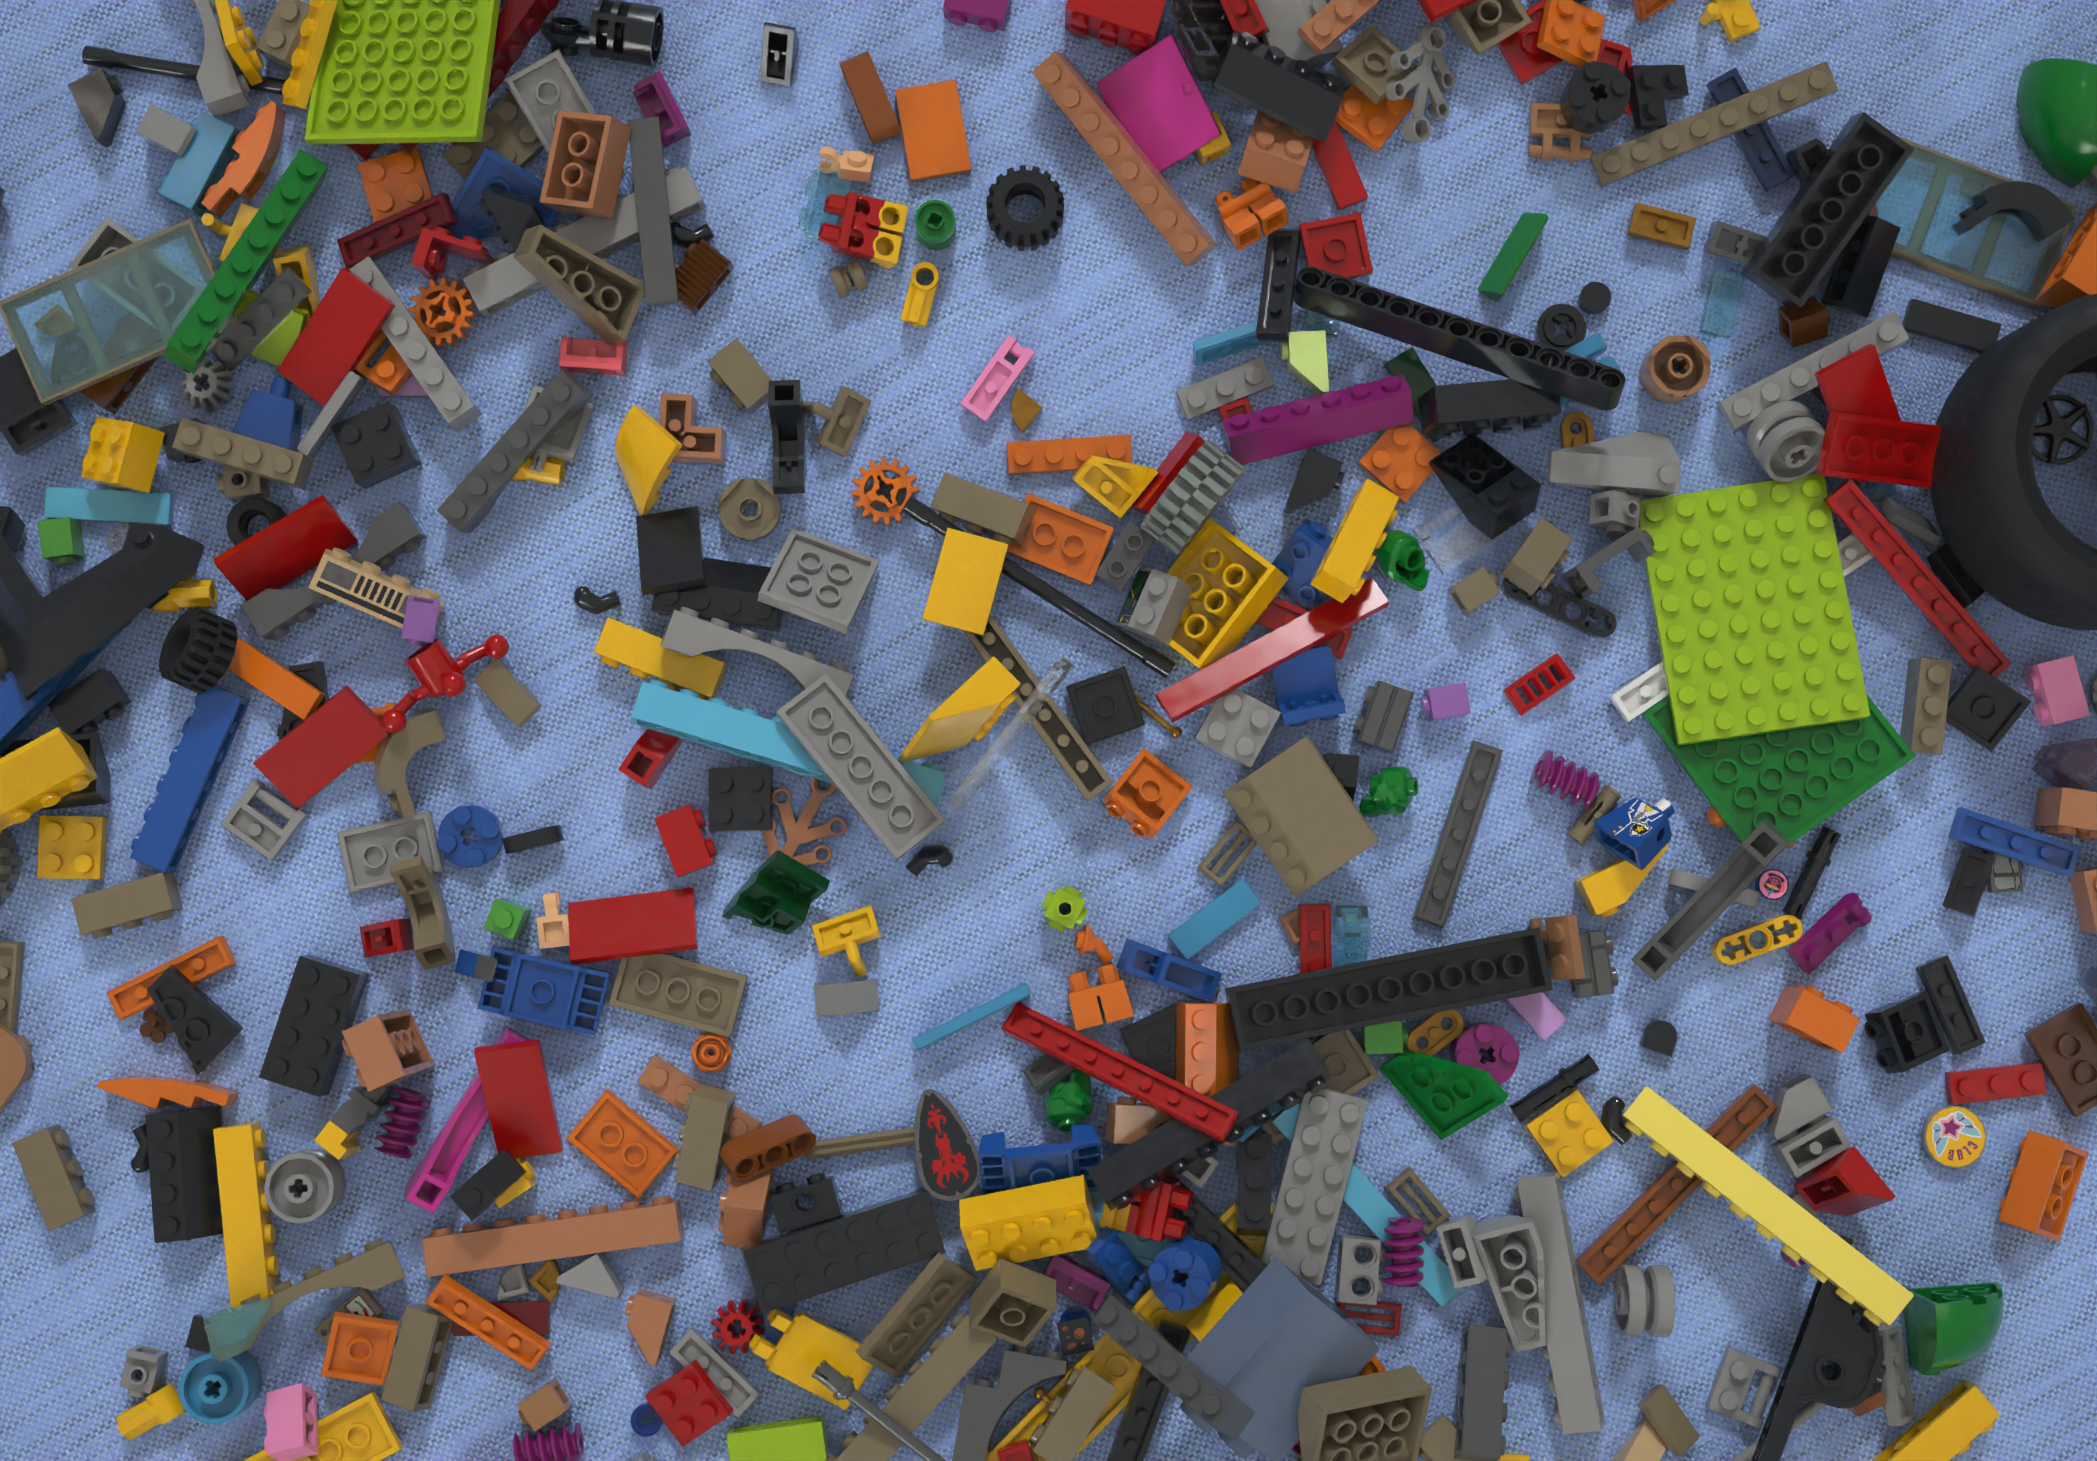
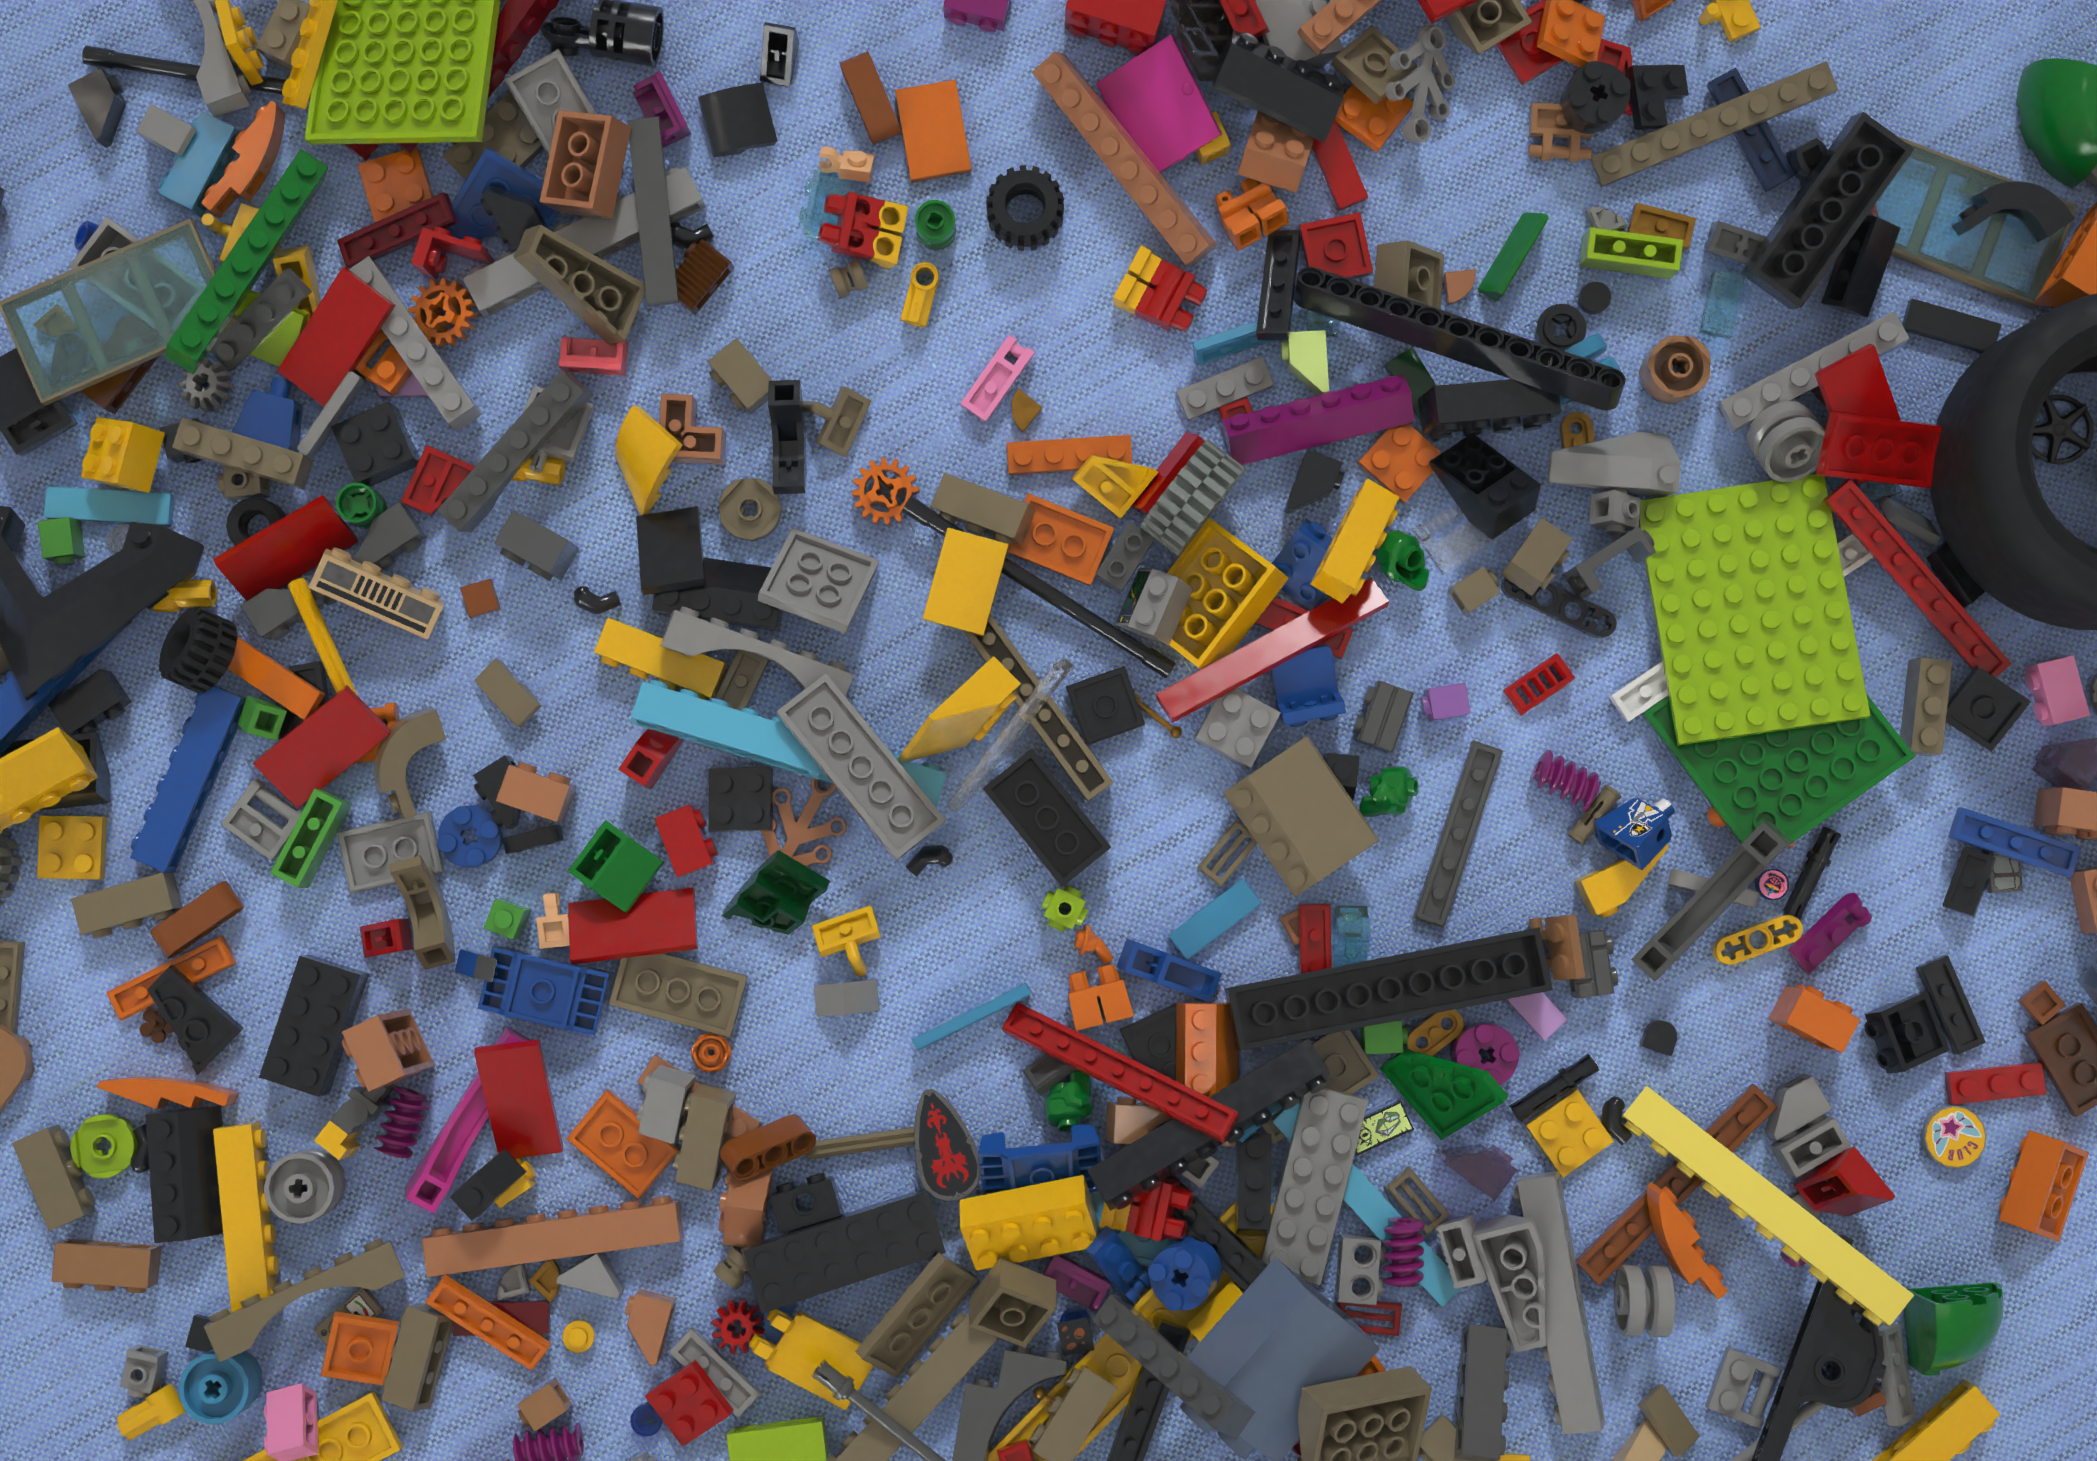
clear light blue slope [203,1296,273,1359] -> none
red wheel [382,634,509,734] -> none
medium lavender brick [401,595,440,646] -> none
orange plate [1102,748,1193,839] -> none
reddish brown brick [1778,296,1831,348] -> none
none -> medium nougat brick [52,1239,161,1293]
none -> lime plate [70,1113,138,1178]
none -> clear blue tile [74,221,100,251]
none -> dark orange beam [150,881,245,959]
none -> bright green brick [237,695,287,741]
none -> bright green brick [270,788,352,888]
none -> yellow axle [288,578,358,696]
none -> green wheel [336,483,387,529]
none -> red wing [401,445,476,516]
none -> dark orange tile [460,579,501,618]
none -> black slope [473,755,521,829]
none -> dark grey brick [495,510,580,581]
none -> nougat brick [496,761,576,822]
none -> yellow plate [562,1320,595,1353]
none -> green slope [568,820,665,913]
none -> light grey brick [637,1065,696,1144]
none -> black slope [698,82,778,157]
none -> dark tan wheel [713,1246,747,1289]
none -> dark tan plate [715,650,769,711]
none -> black brick [983,749,1111,887]
none -> red hips [1113,245,1207,332]
none -> tile [1355,1100,1414,1156]
none -> dark tan slope [1374,240,1444,310]
none -> clear purple slope [1434,1144,1518,1201]
none -> nougat tile [1443,269,1476,305]
none -> lime brick [1579,227,1683,279]
none -> light grey tile [1585,207,1627,231]
none -> orange slope [1647,1182,1728,1300]
none -> dark orange plate [2017,981,2066,1025]

